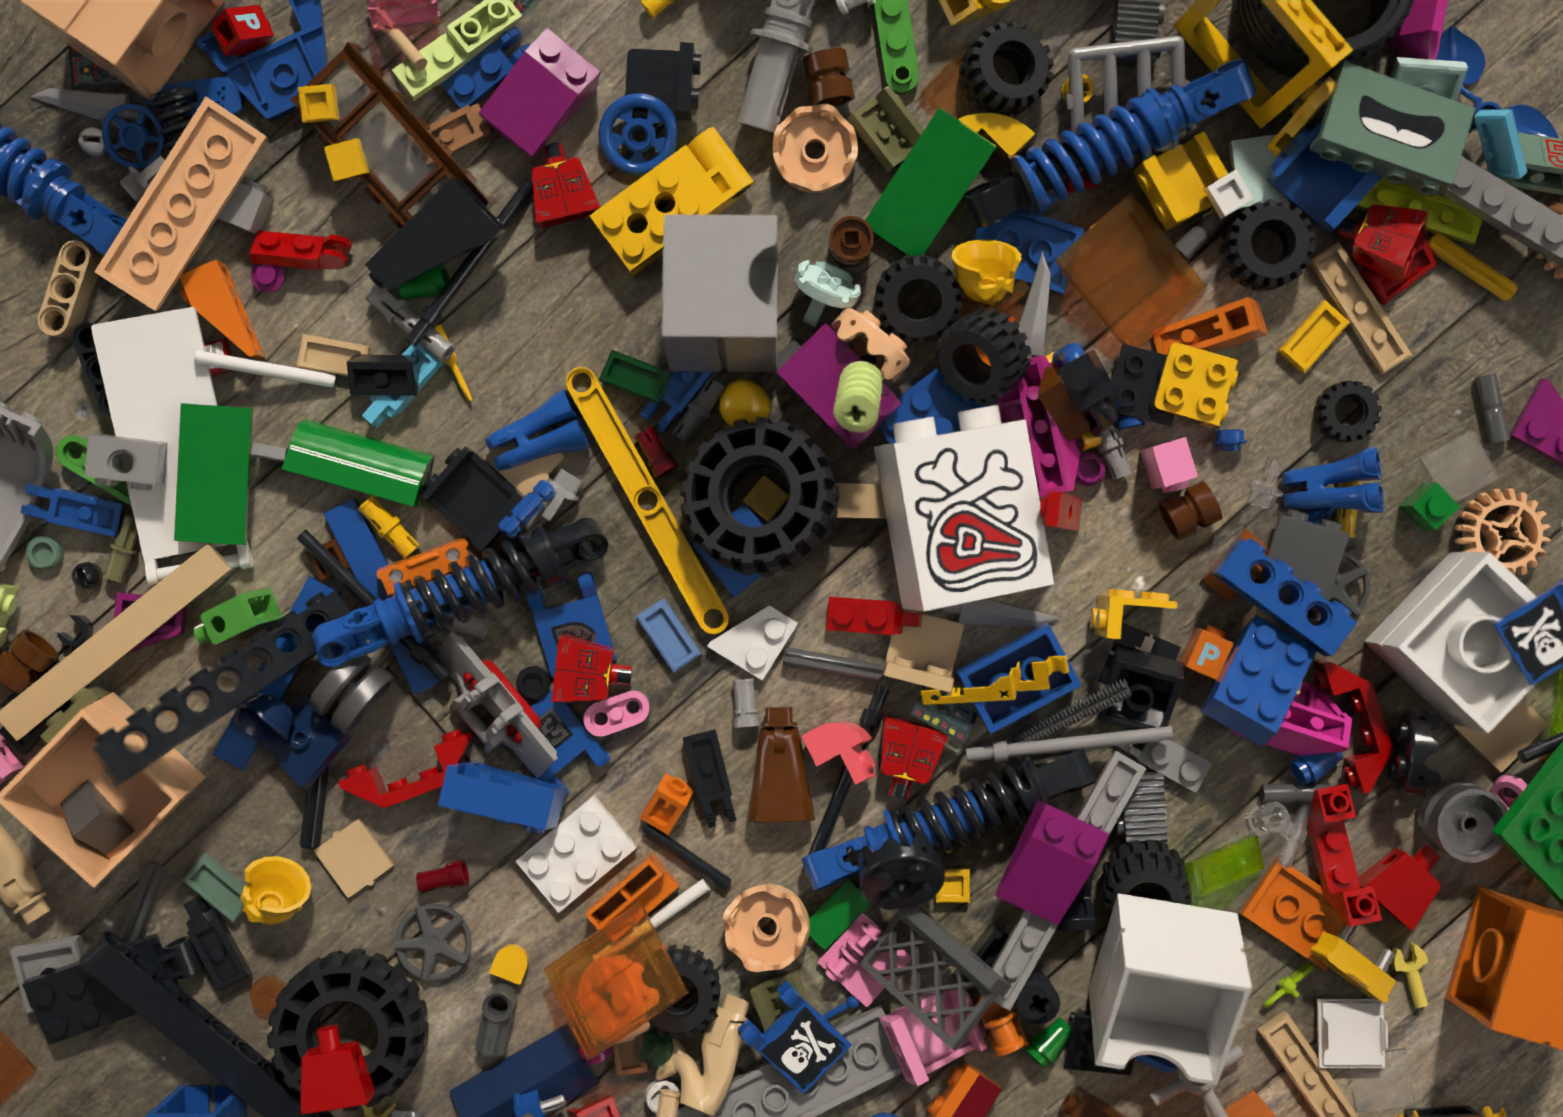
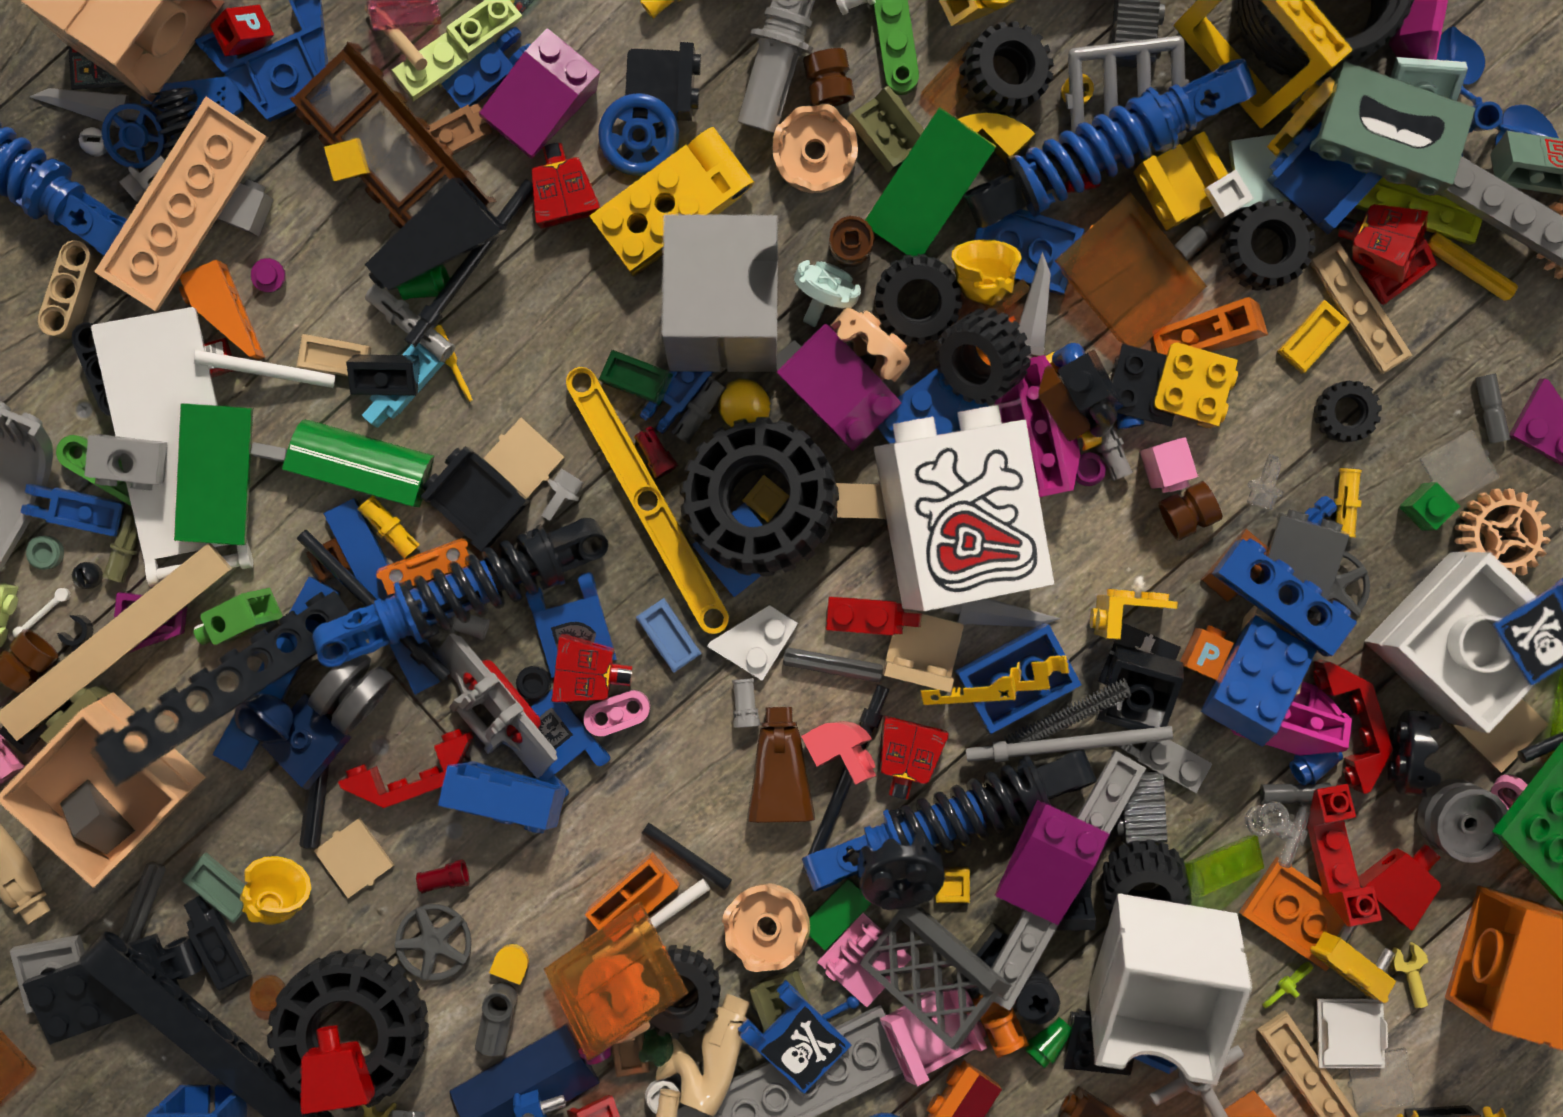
red hinge [249,230,352,270] -> none
yellow tile [298,84,340,123] -> none
blue piece [484,389,591,471] -> none
blue axle [498,480,556,538] -> none
white plate [515,795,637,913] -> none
orange bracket [640,773,694,835] -> none
black hinge [683,728,737,828] -> none
yellowish green piece [834,361,883,433] -> none
clear light blue piece [910,685,978,744] -> none
red tile [1040,491,1082,532] -> none
blue plate [1213,429,1248,451] -> none
blue piece [1282,447,1384,513] -> none
medium azure plate [1474,110,1527,179] -> none
none -> white hinge [12,588,70,638]

